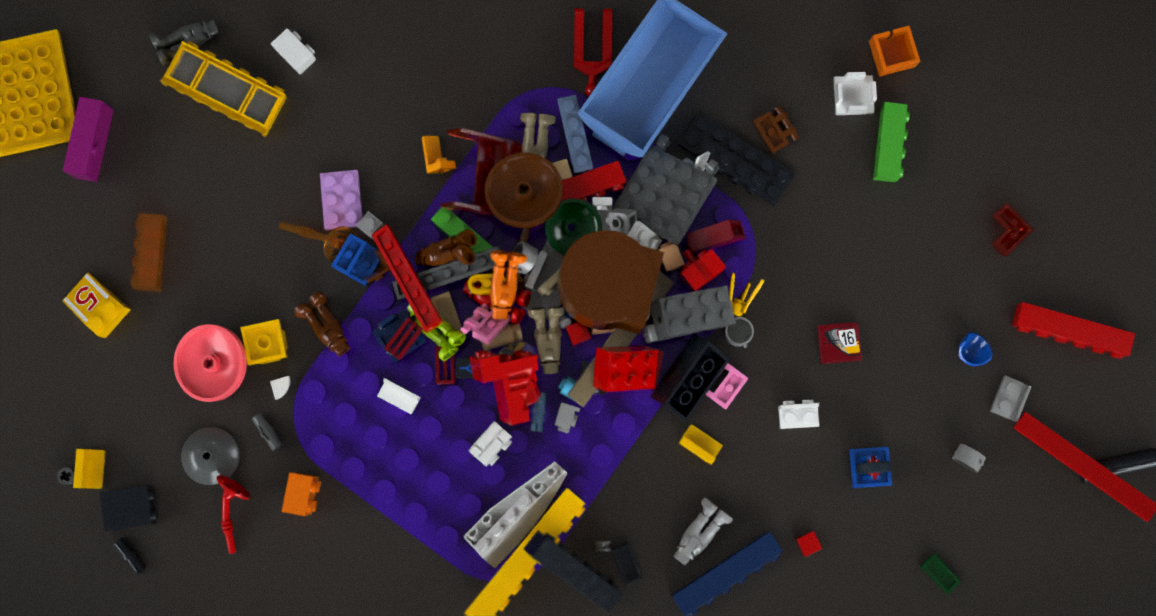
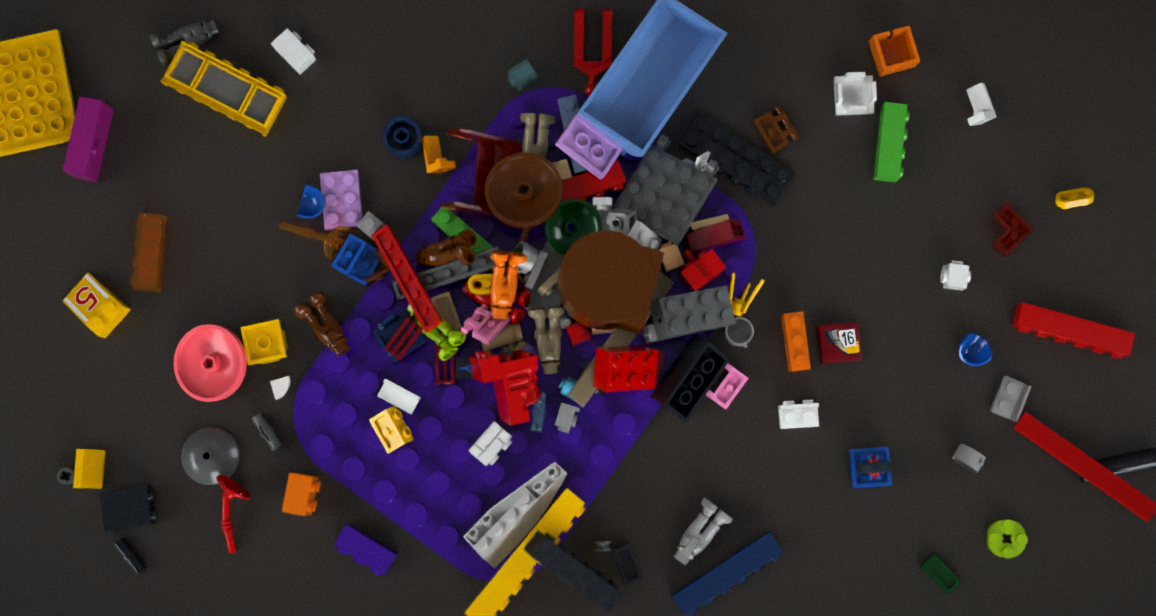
yellow panel [678,425,722,465] -> none
red tile [796,531,822,557] -> none
none -> blue helmet [297,185,325,219]
none -> dark purple brick [334,524,398,576]
none -> yellow bracket [369,406,414,454]
none -> dark blue brick [382,116,423,159]
none -> clear light blue brick [507,59,537,91]
none -> lavender plate [555,113,623,180]
none -> tan tile [689,214,729,232]
none -> orange brick [781,311,811,373]
none -> white brick [940,261,971,290]
none -> white bracket [967,83,997,126]
none -> lime plate [987,519,1028,559]
none -> yellow plate [1055,188,1094,209]

